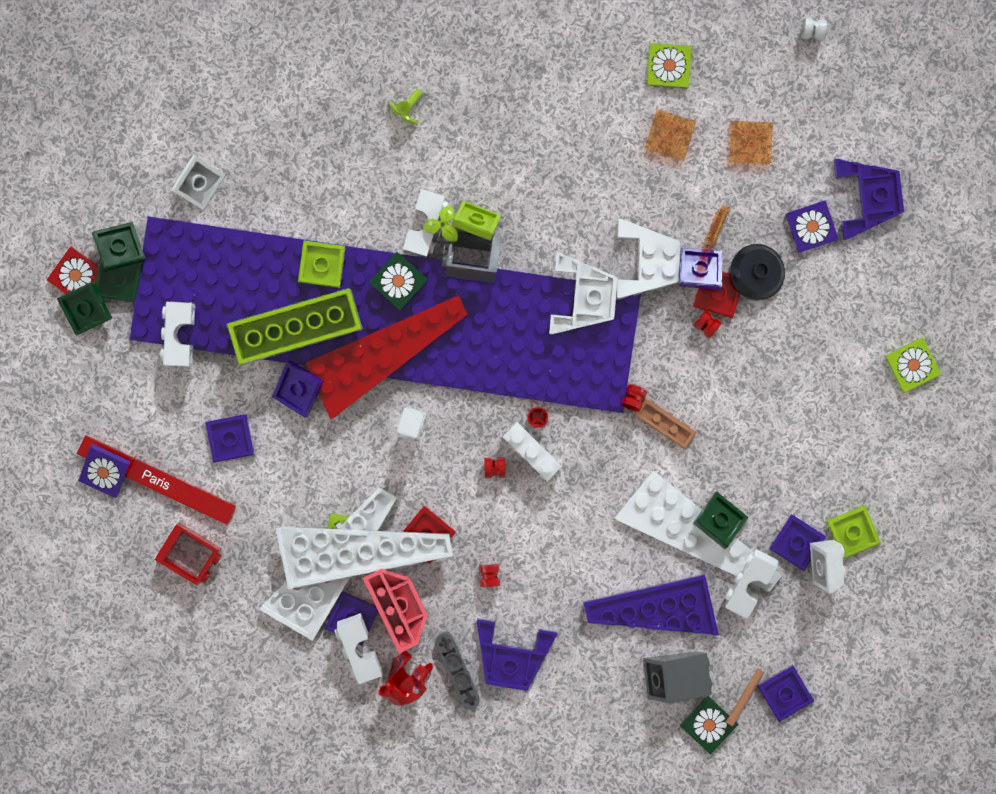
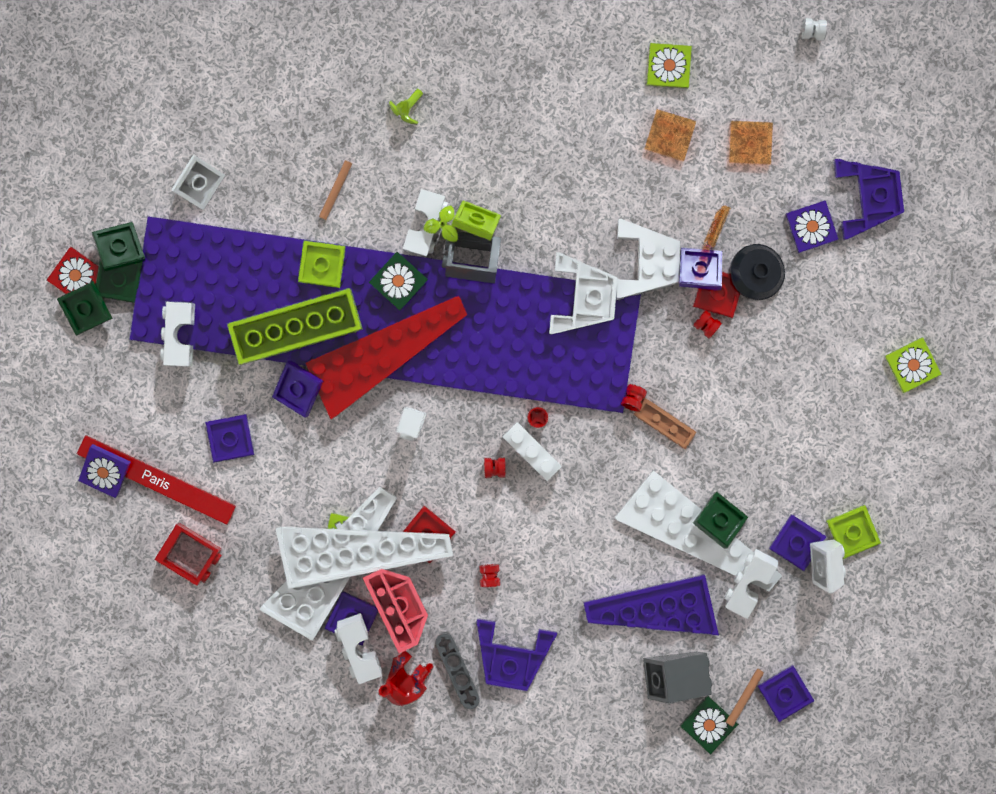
none -> nougat bar [319,160,352,220]

